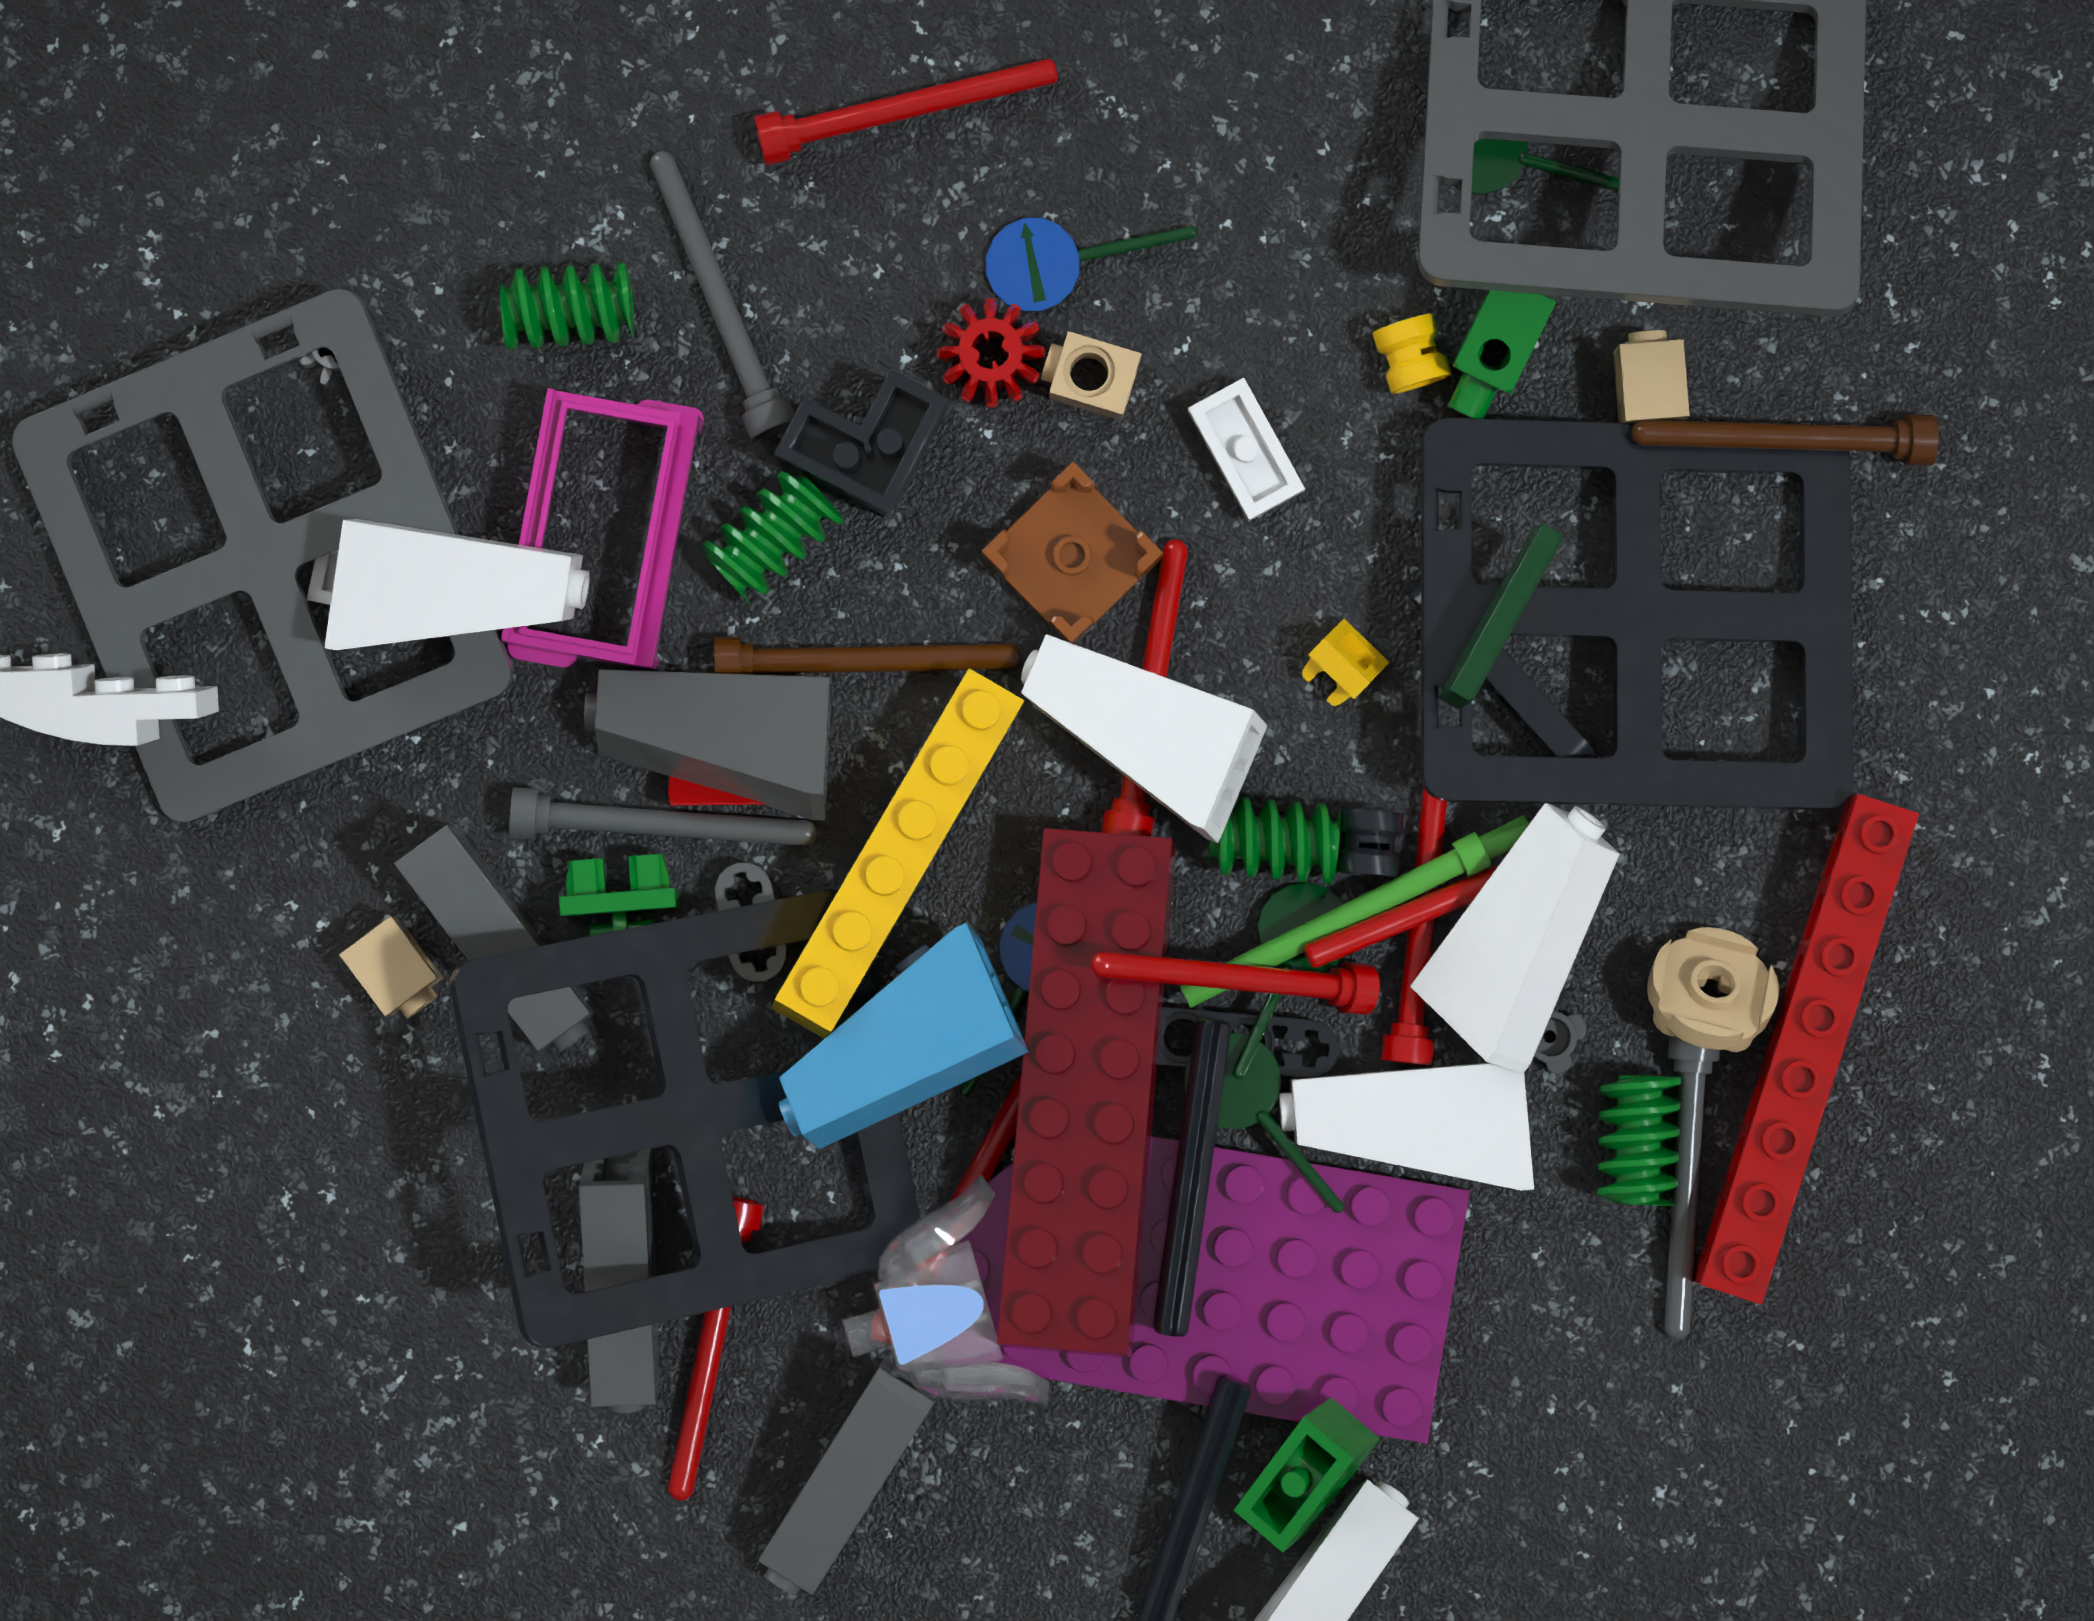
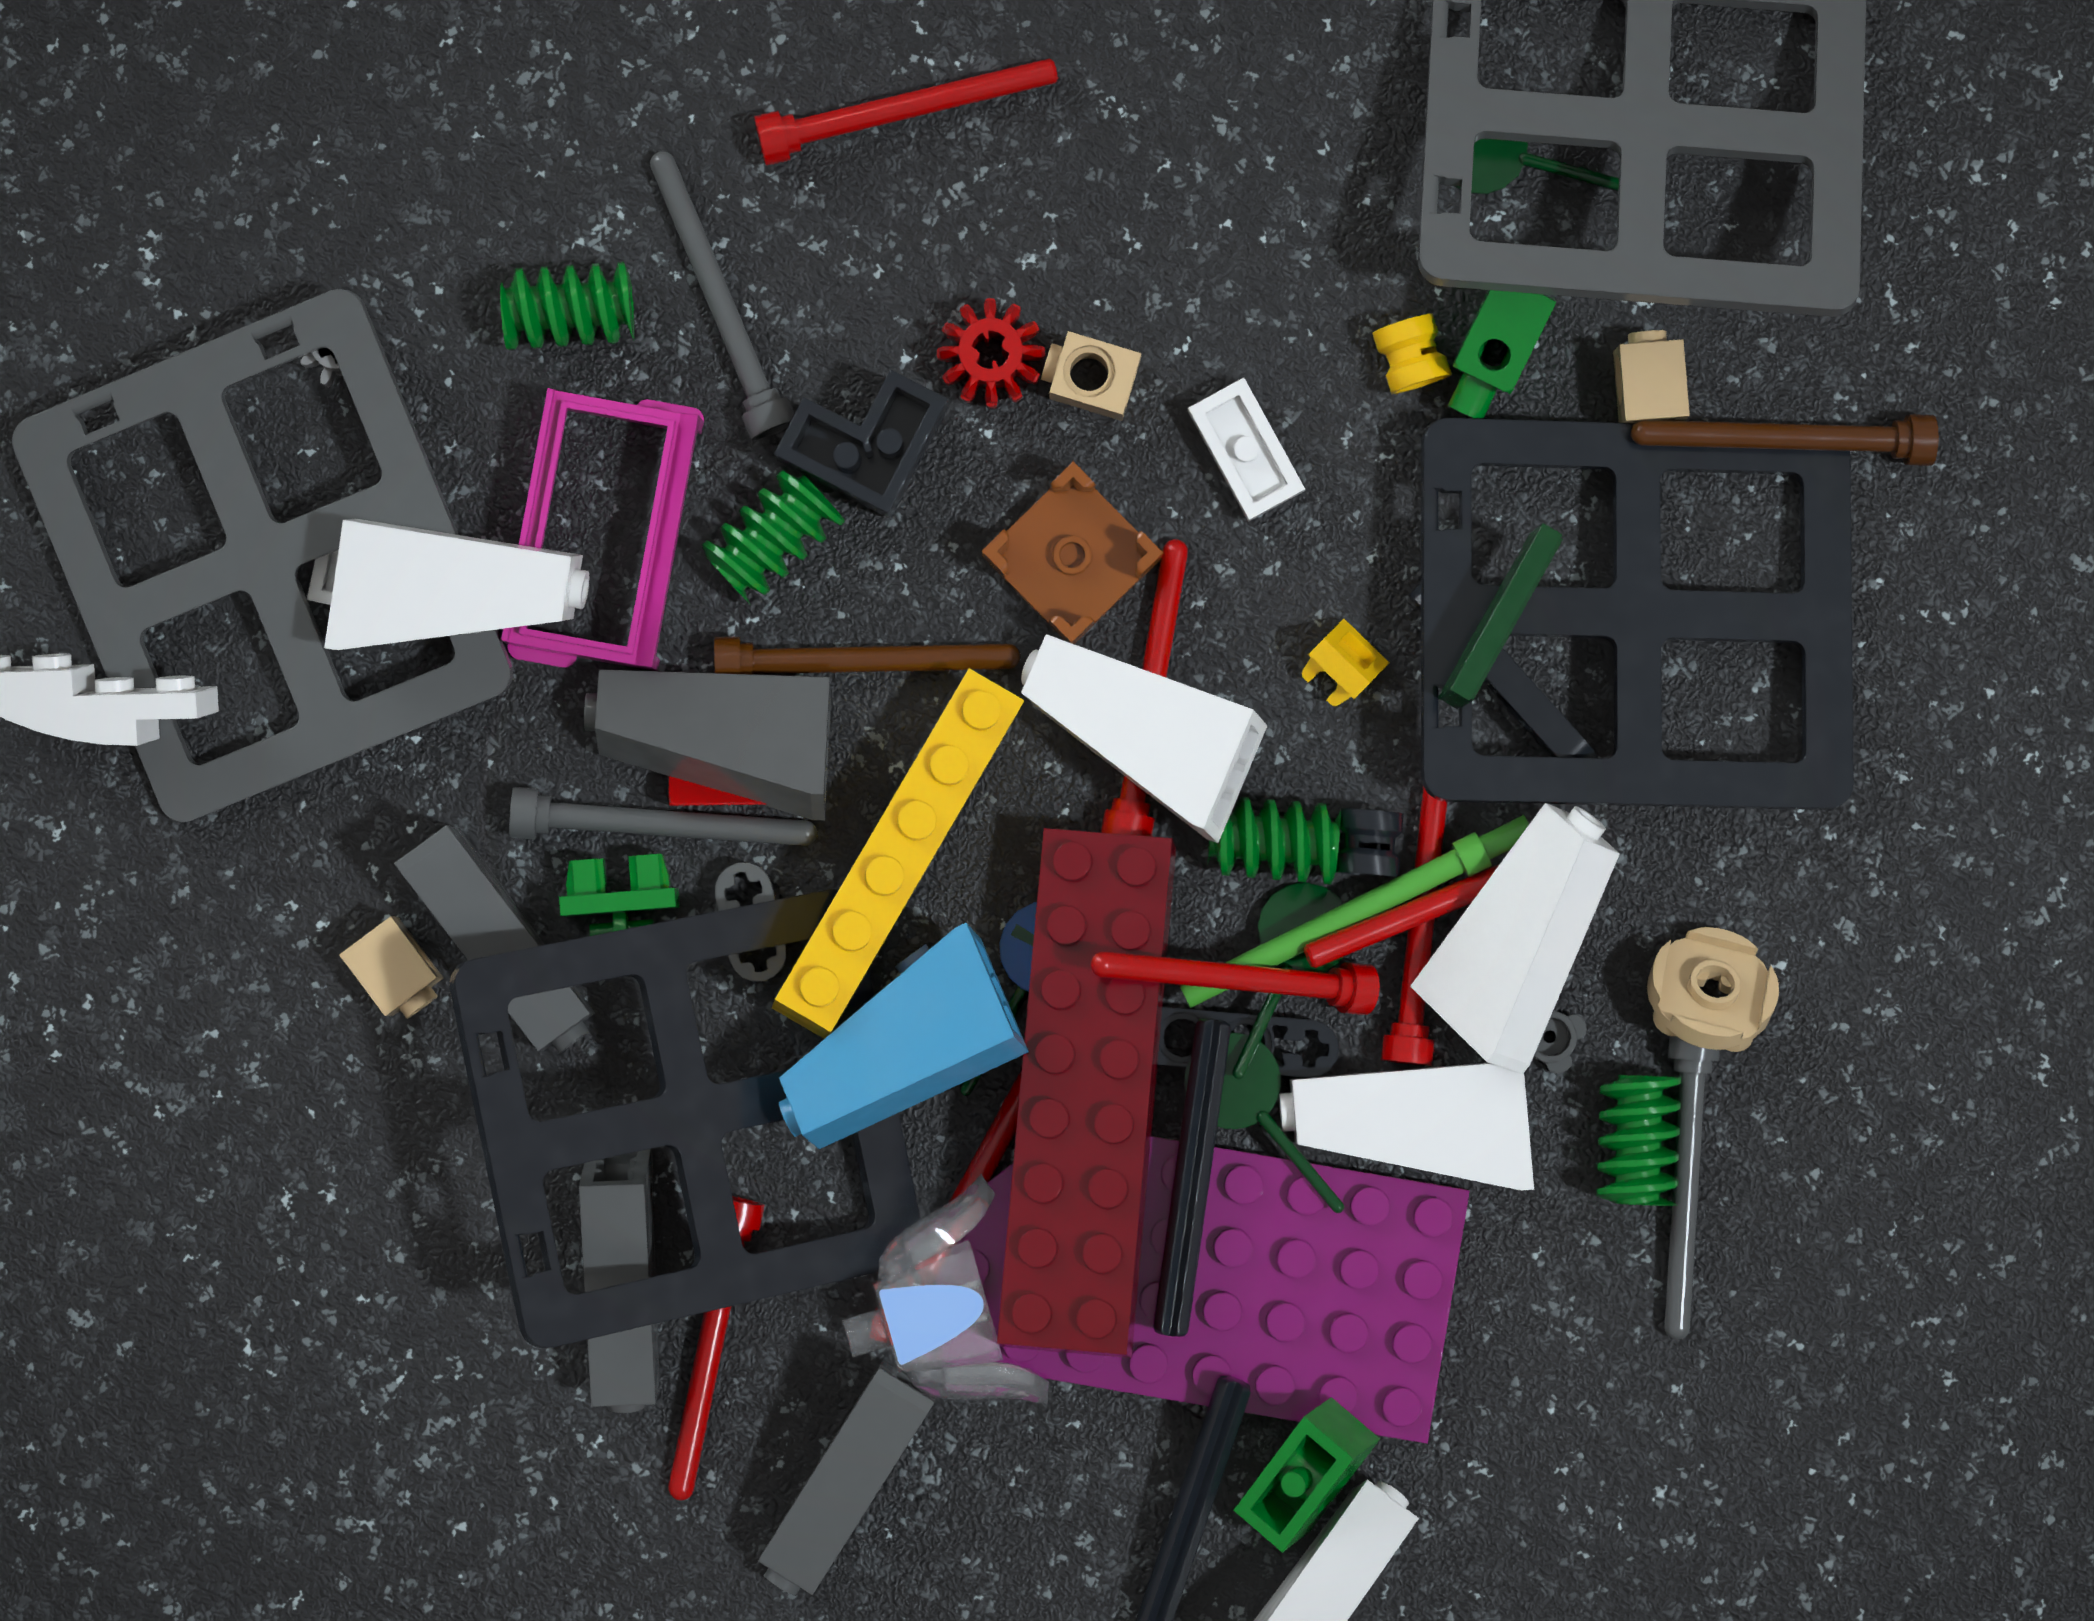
blue piece [986,218,1198,312] -> none
red brick [1693,794,1919,1305] -> none

